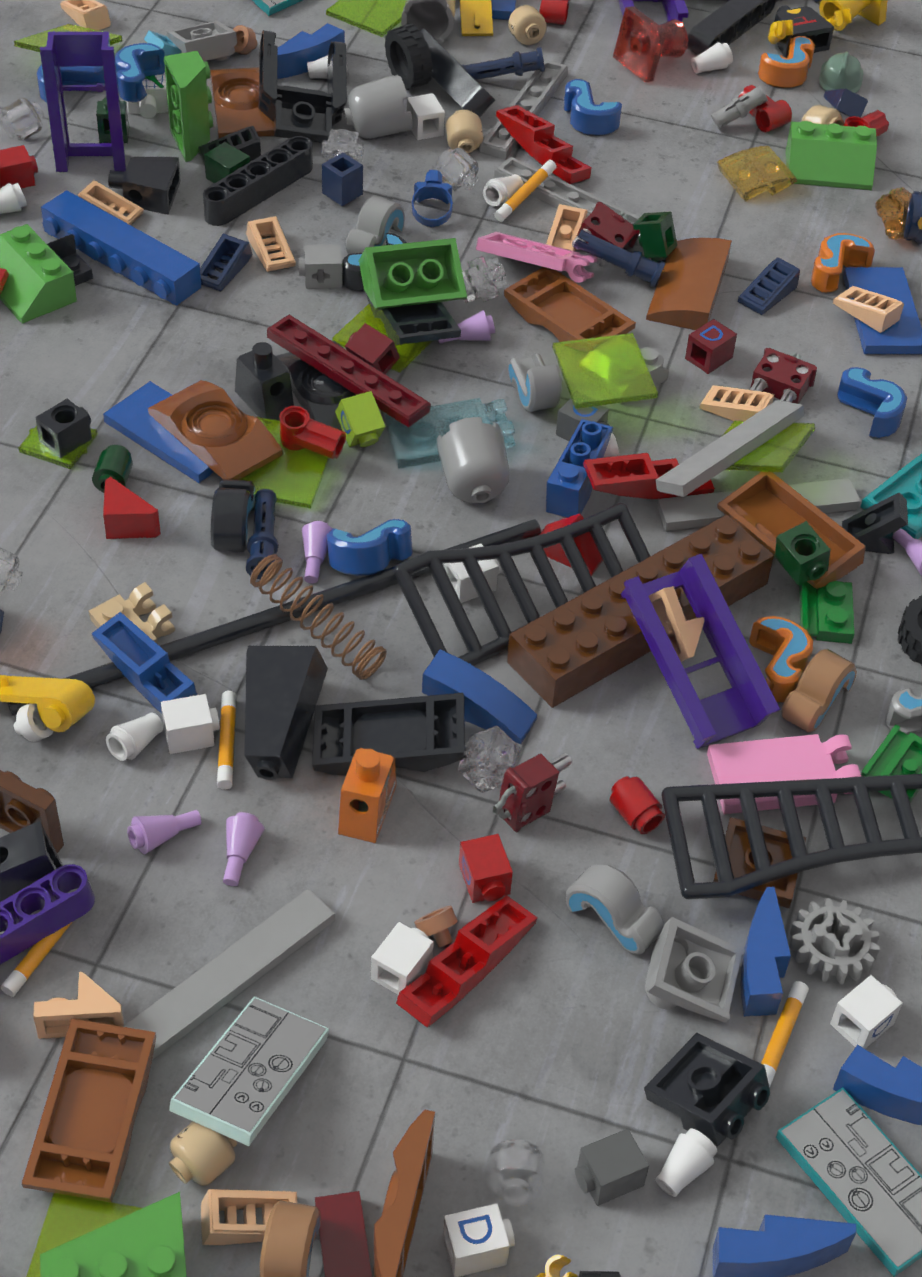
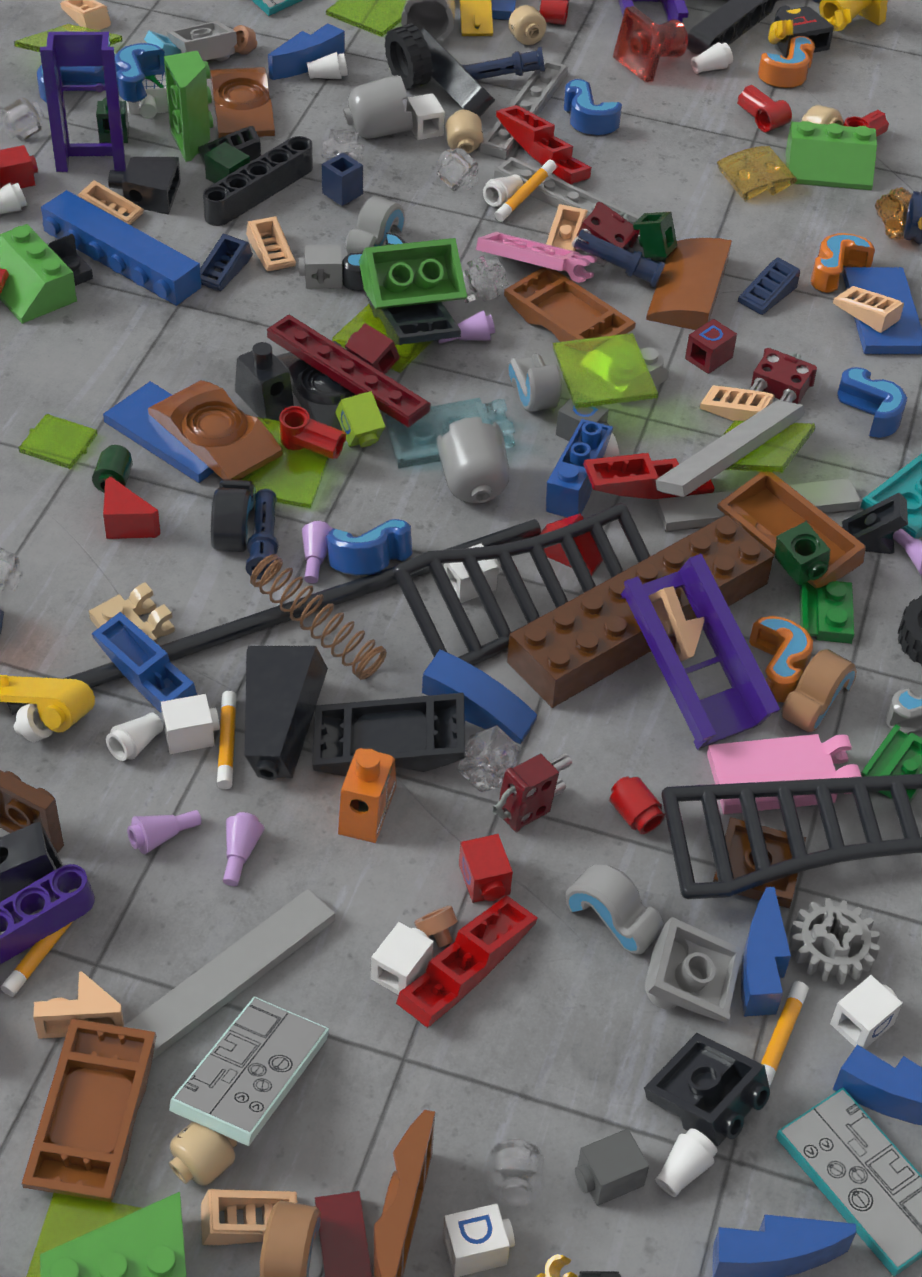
black brick [35,398,92,458] -> none
black plate [259,30,347,144] -> none
blue piece [412,170,453,227] -> none
light grey pin [711,85,768,130] -> none
sand green piece [819,51,864,93] -> none
dark blue slope [823,89,868,117] -> none

